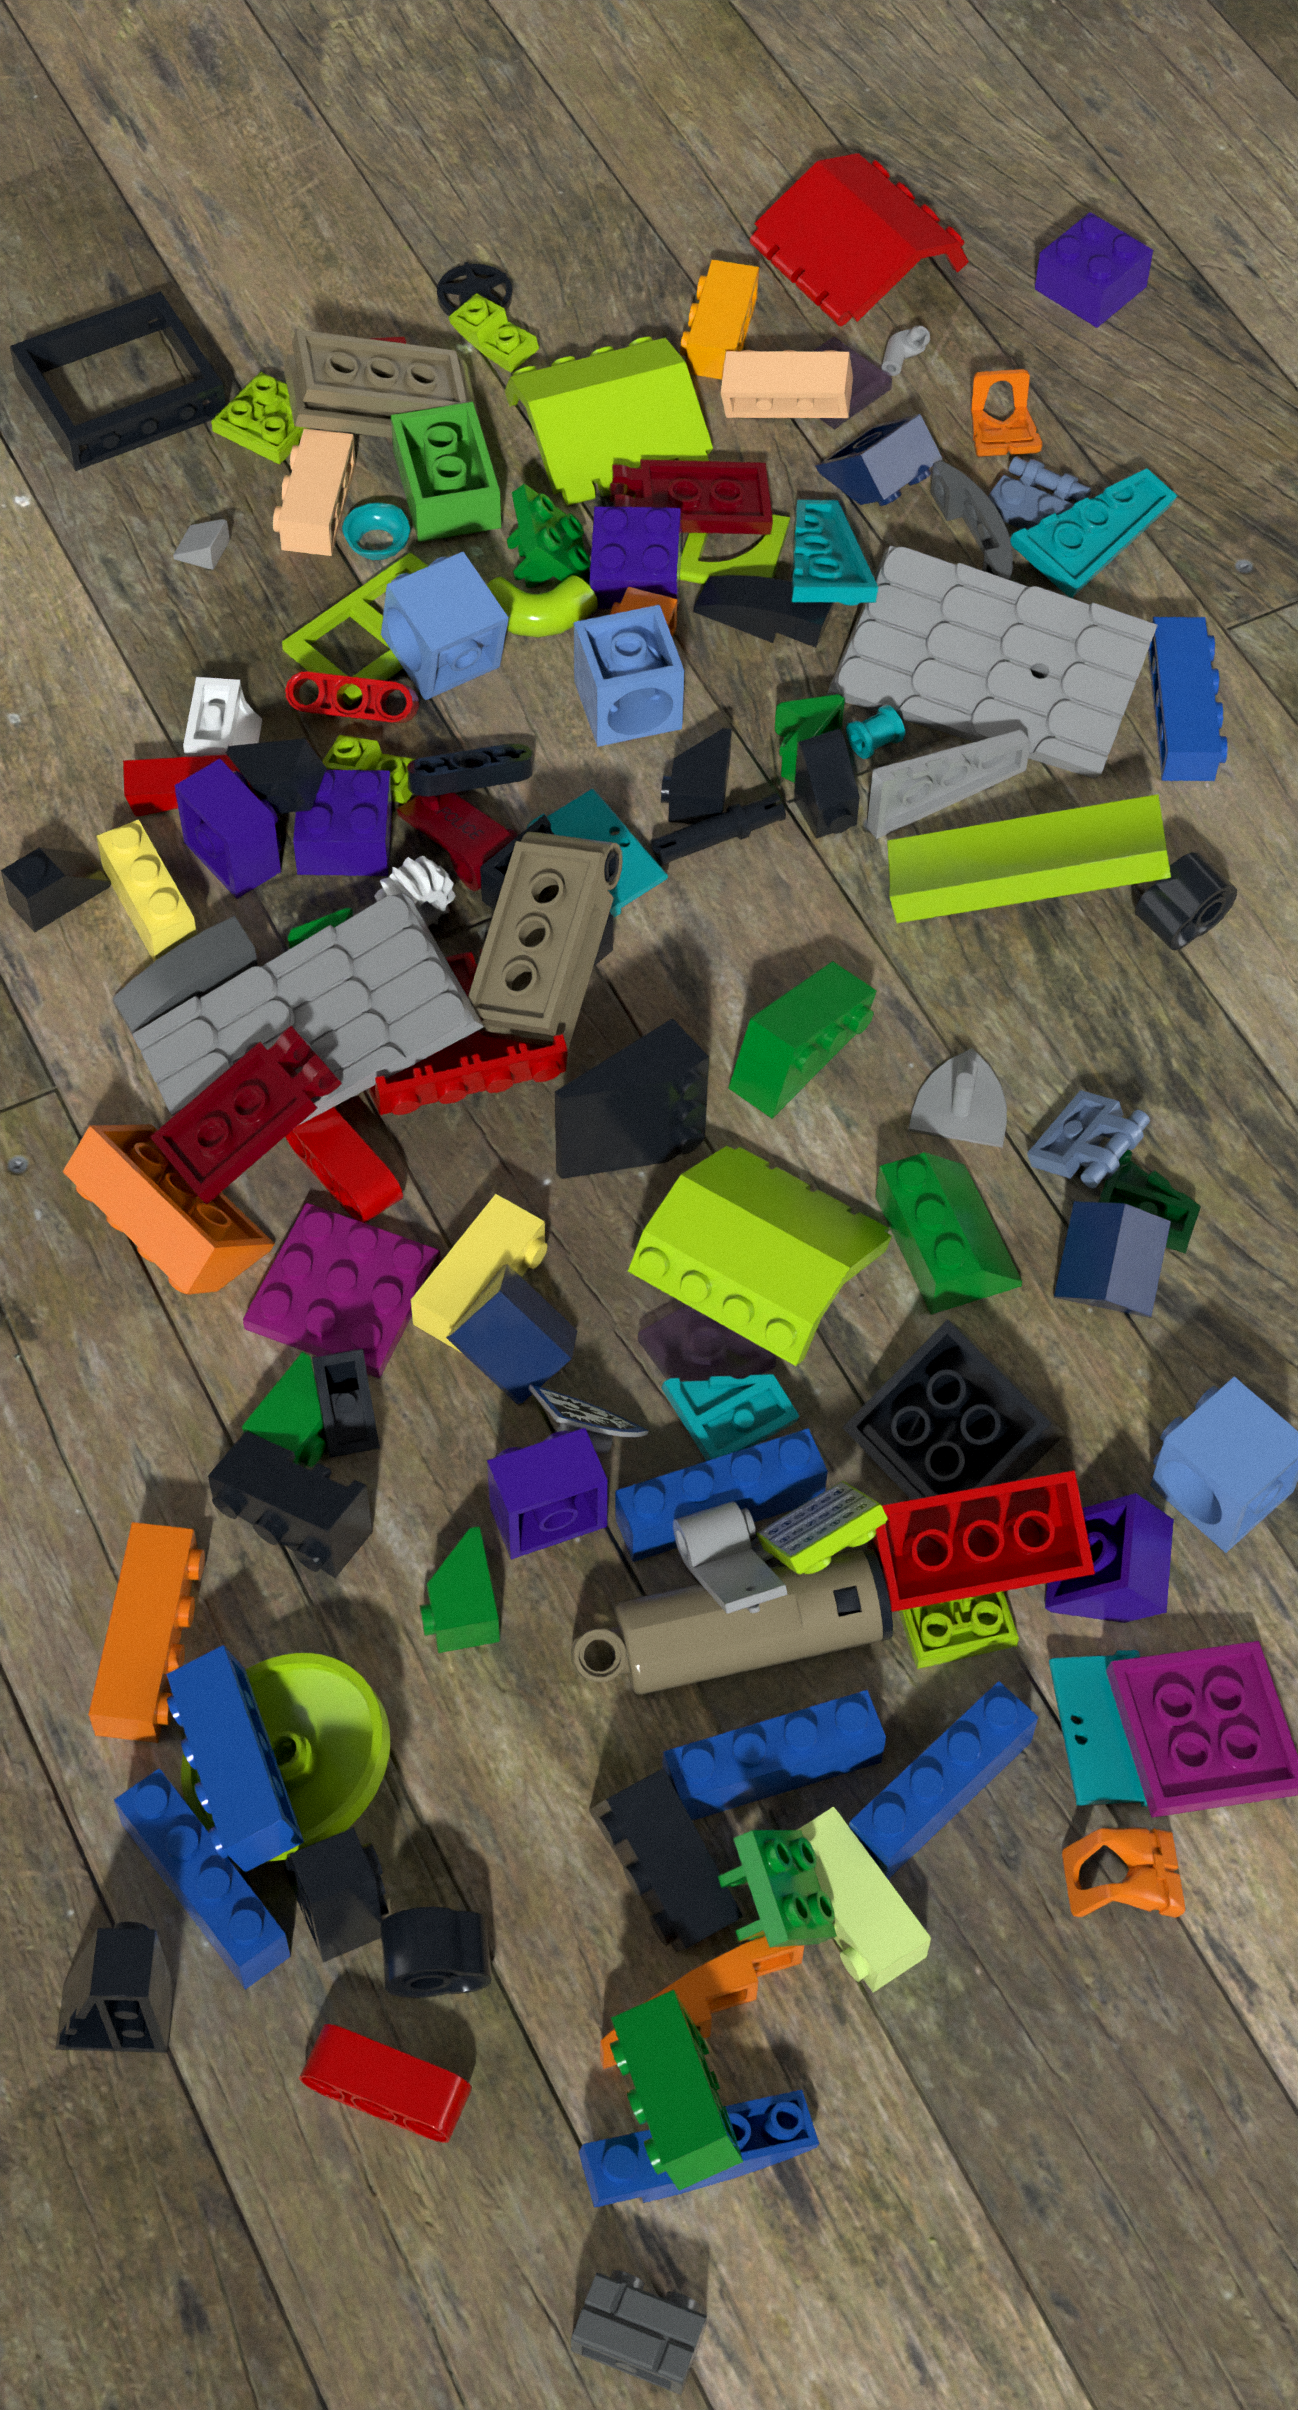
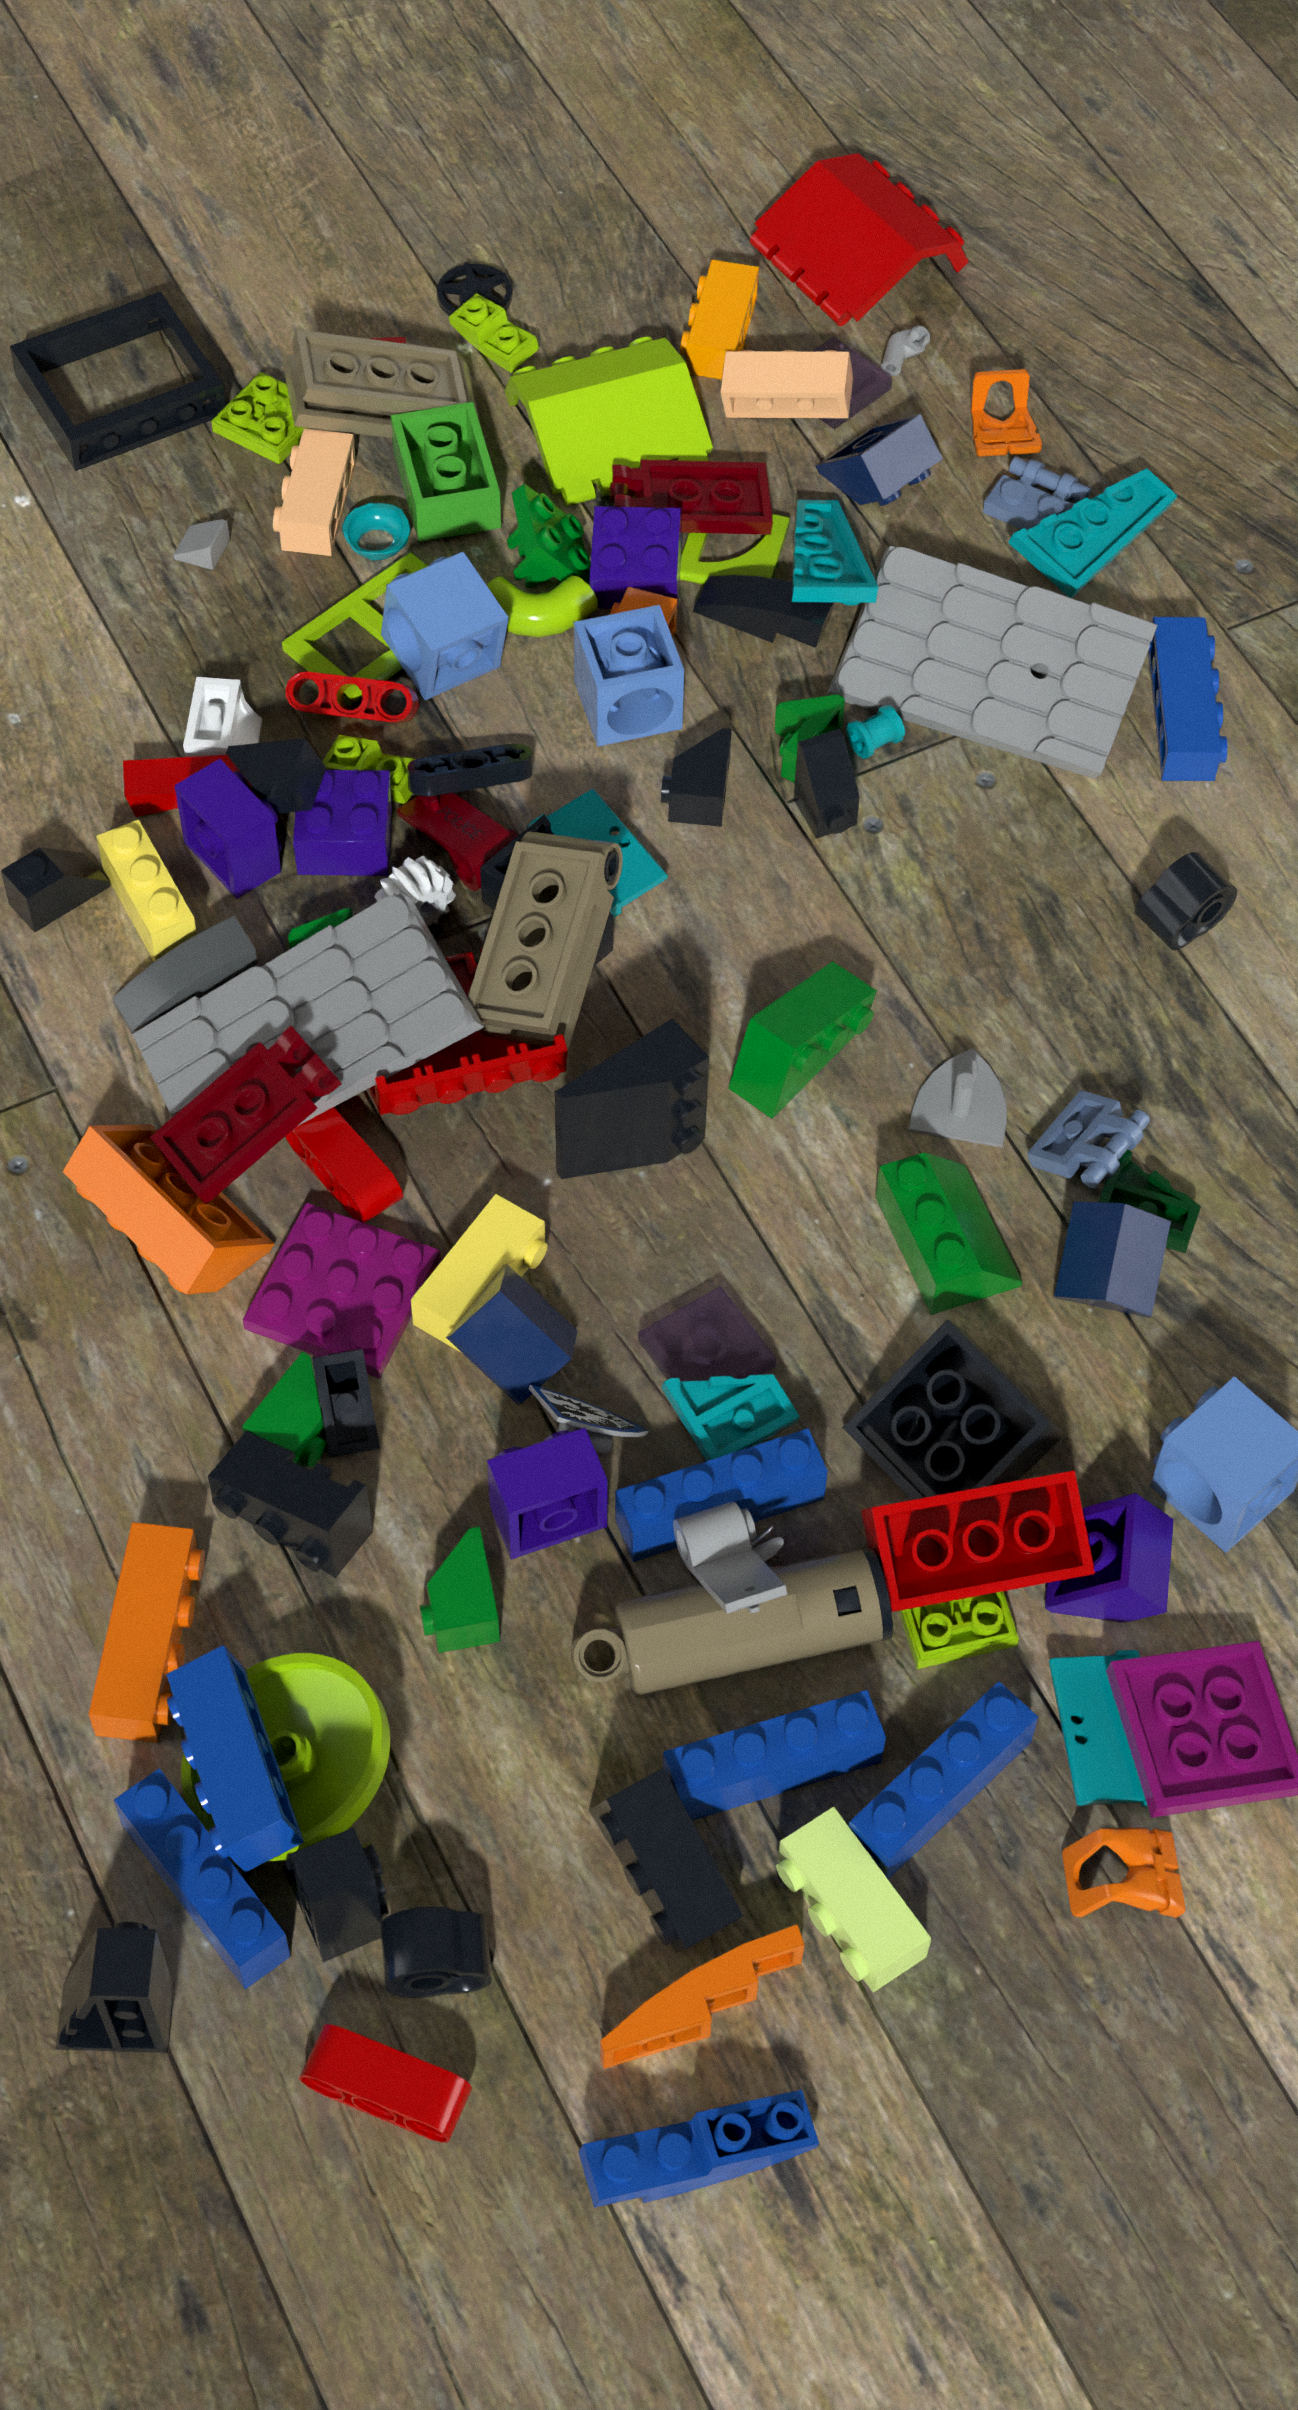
dark grey brick [571,2270,707,2395] -> none
green wedge [610,1989,744,2191] -> none
lime hinge [628,1145,892,1366] -> none
black pin [651,792,786,866] -> none
green plate [718,1830,837,1948] -> none
tile [756,1481,888,1575] -> none
light grey wing [867,730,1031,839] -> none
lime arch [887,794,1171,923] -> none
dark grey slope [930,460,1013,580] -> none
dark purple brick [1035,212,1153,328] -> none

